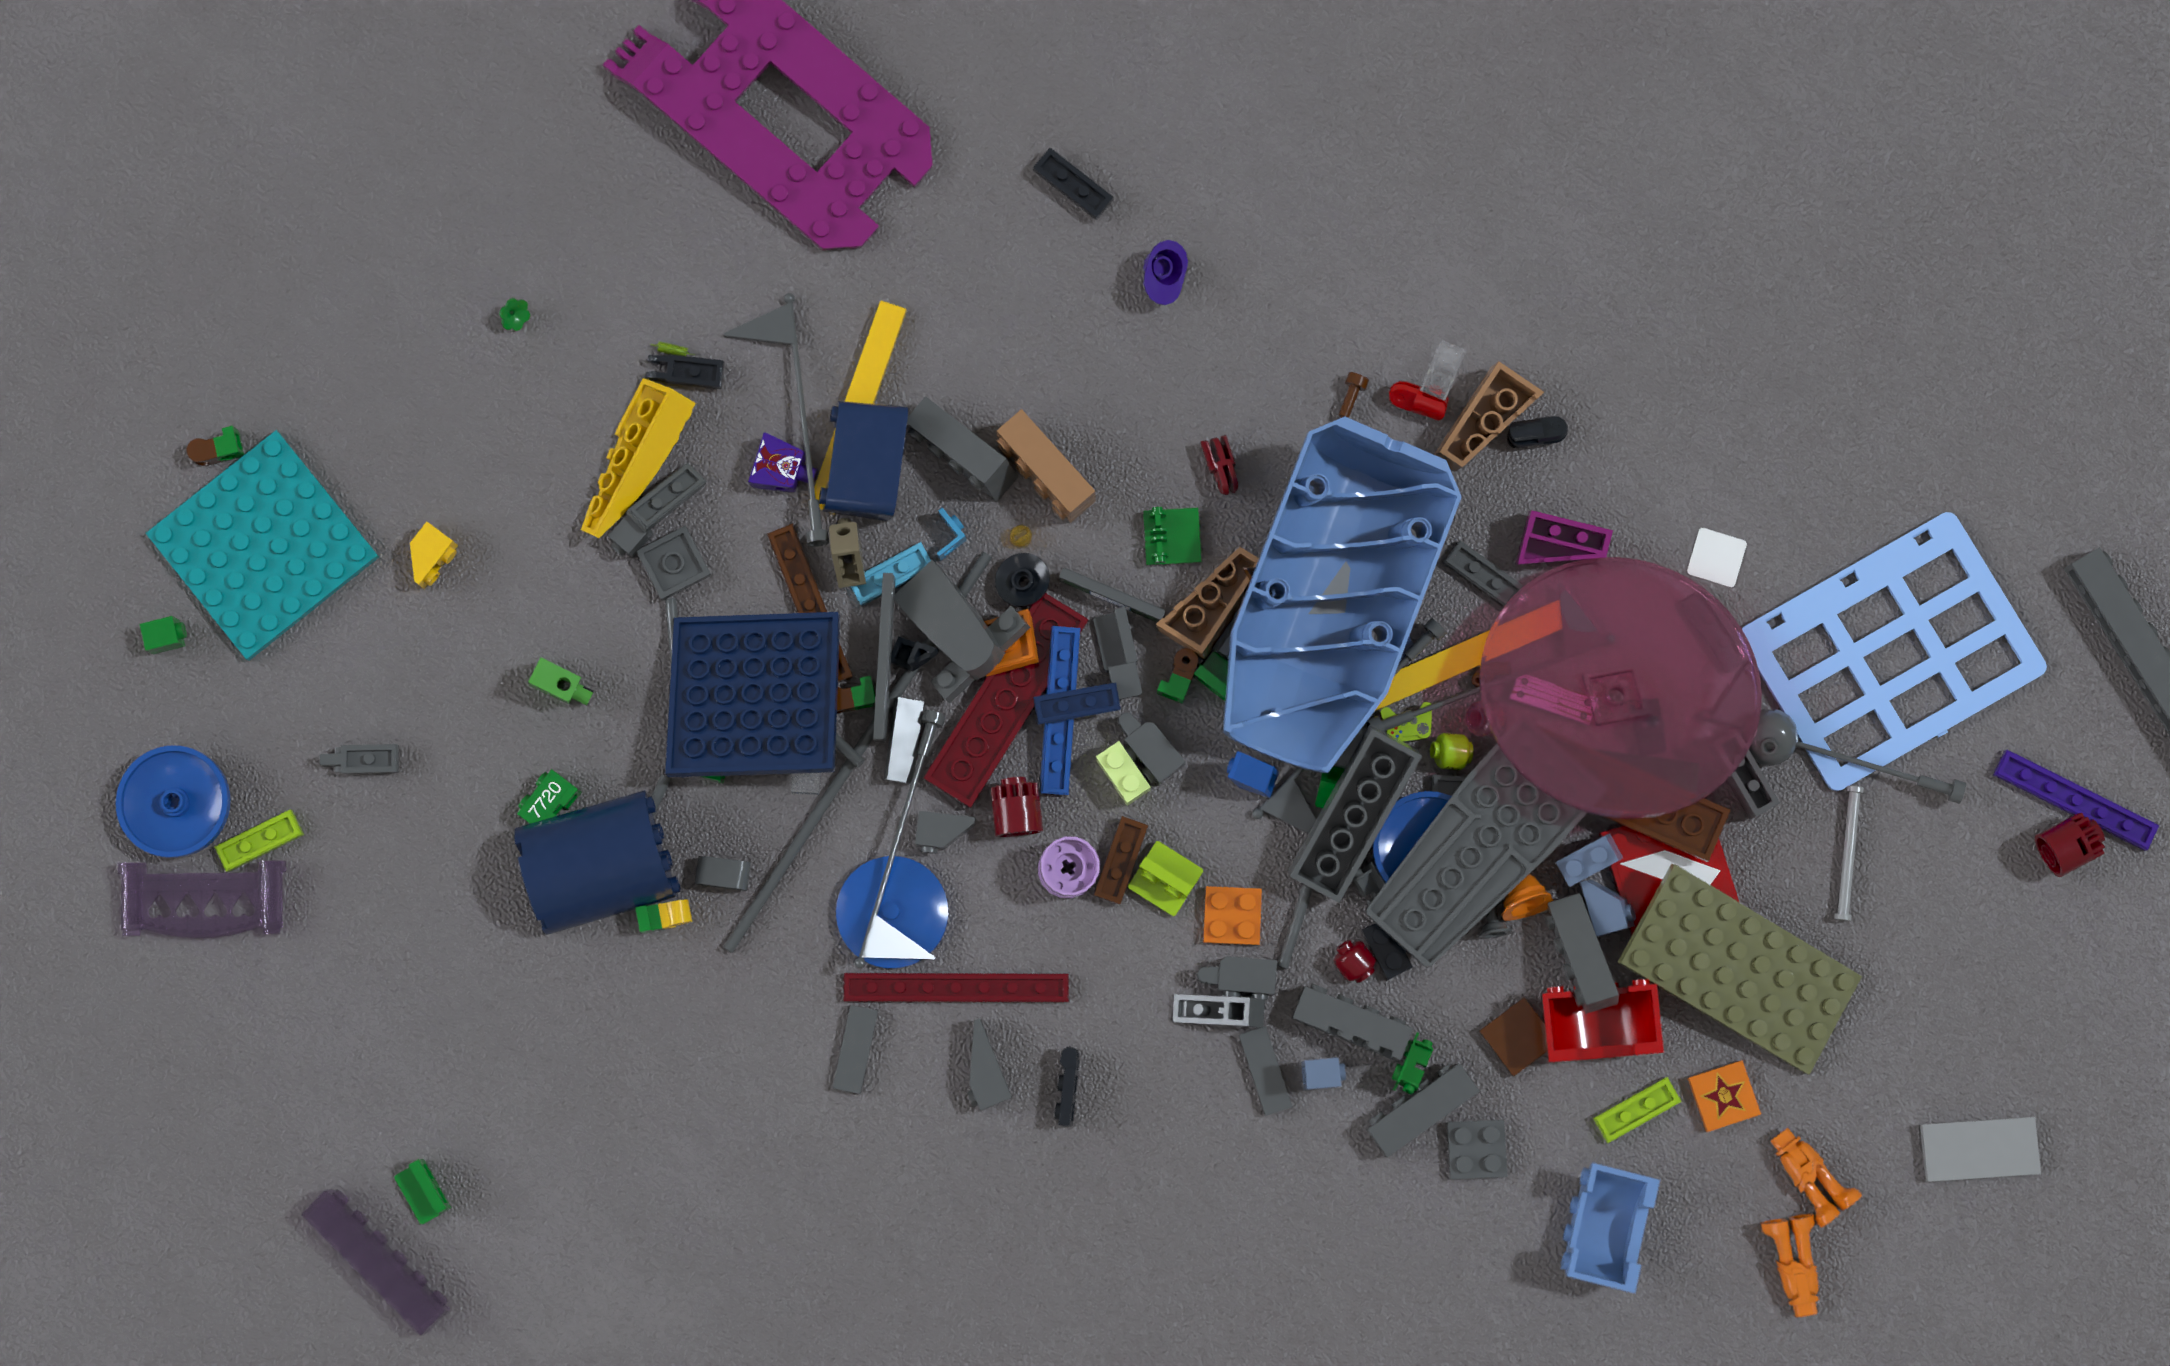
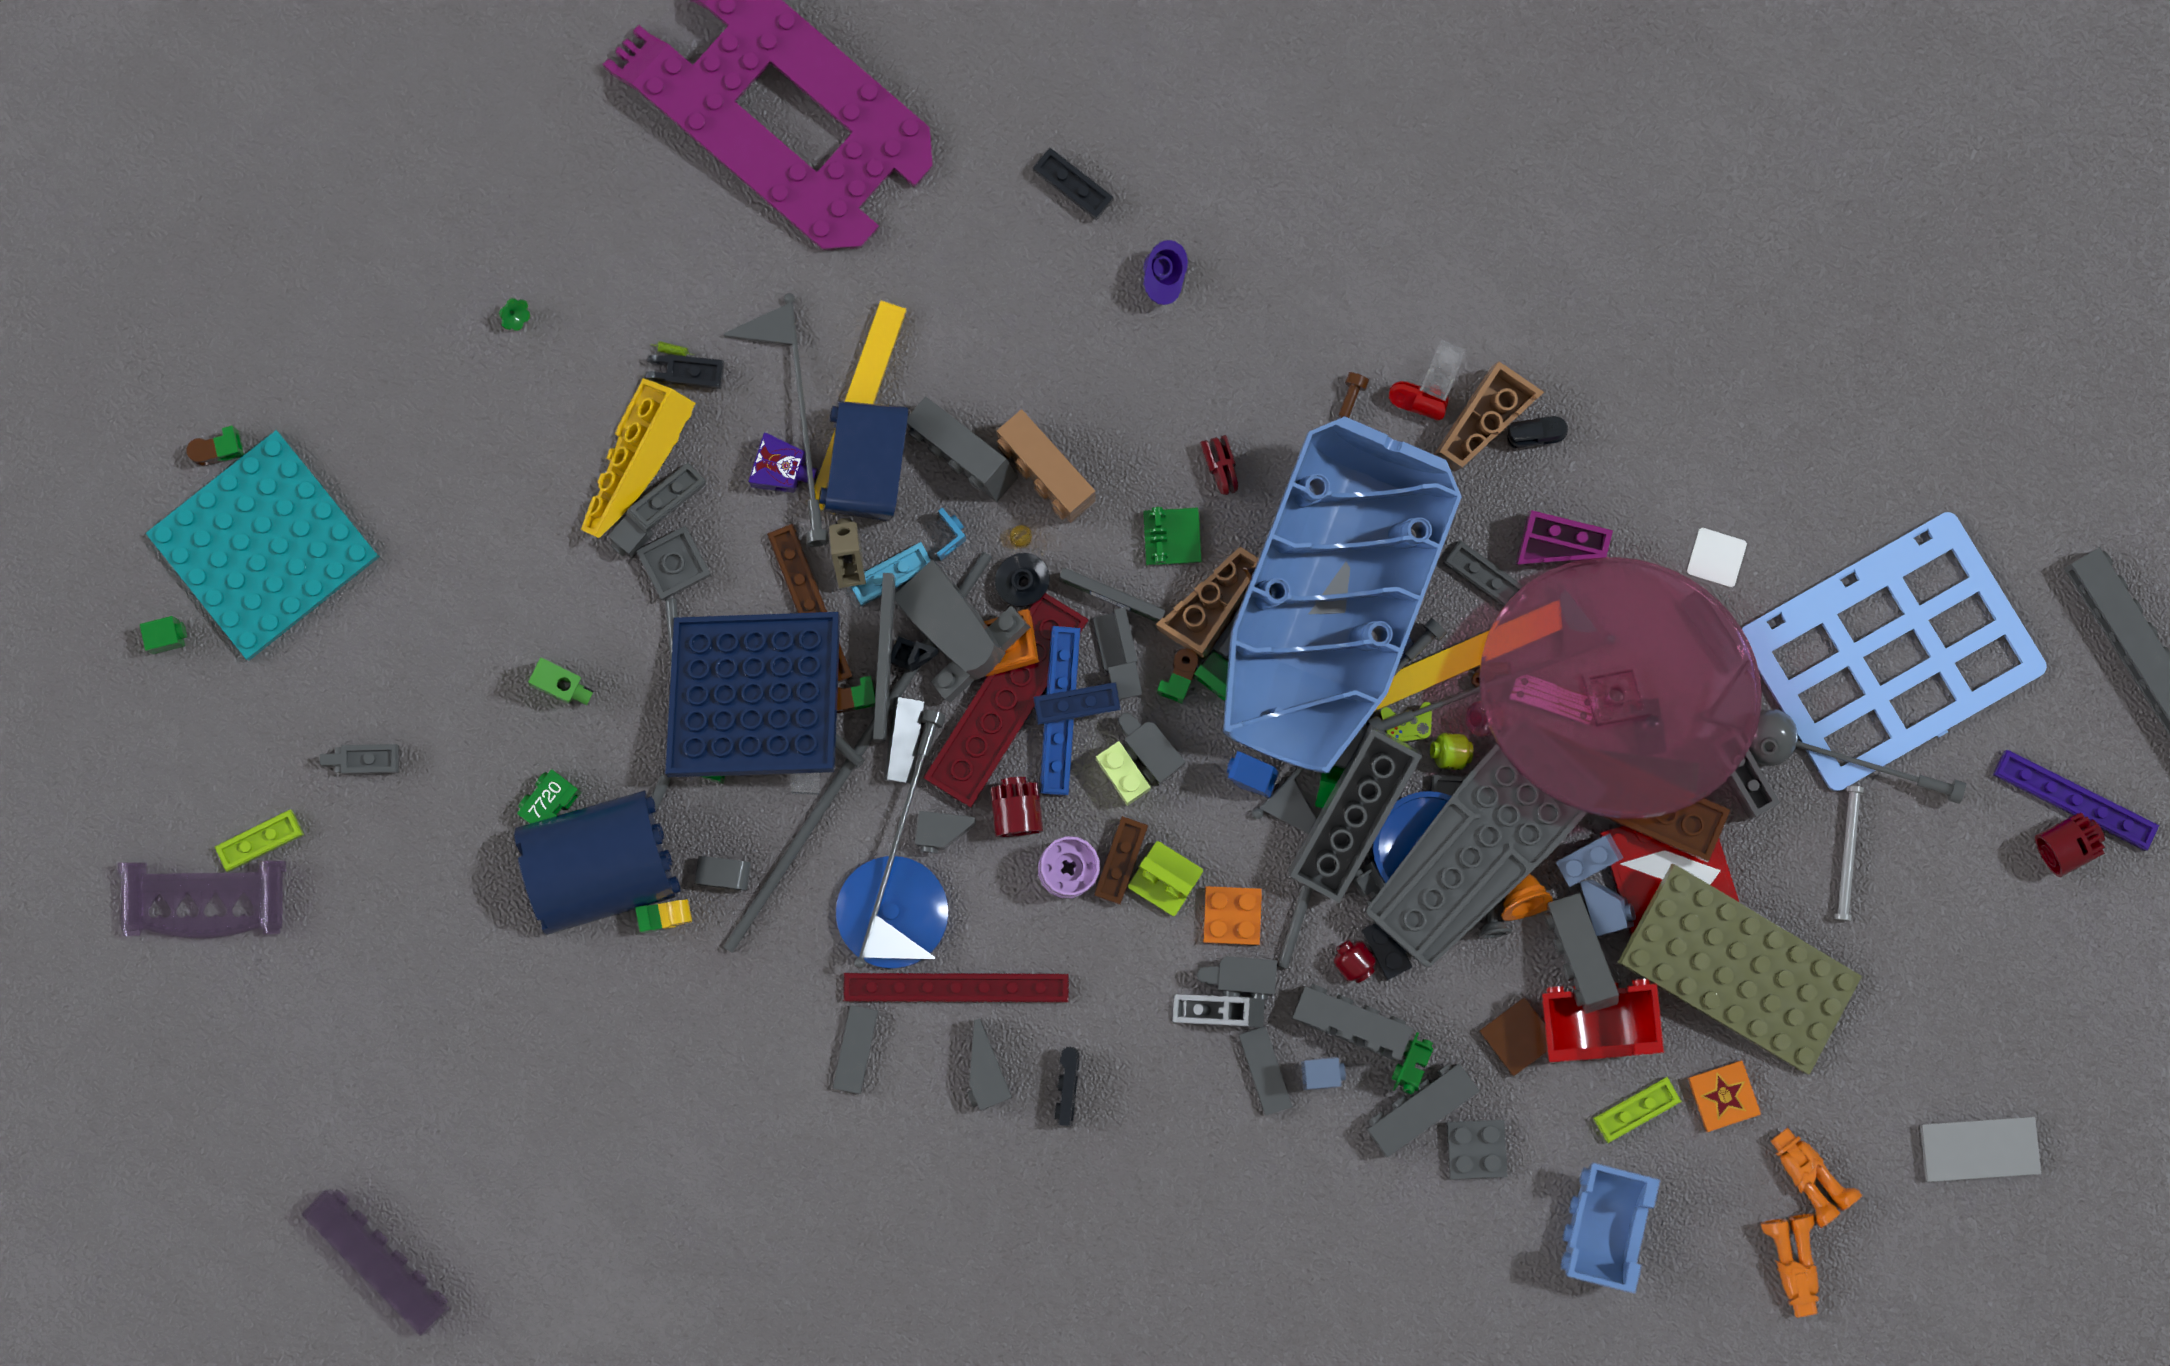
blue dish [116,746,231,858] -> none
green panel [394,1159,452,1225] -> none
yellow slope [410,522,458,589] -> none

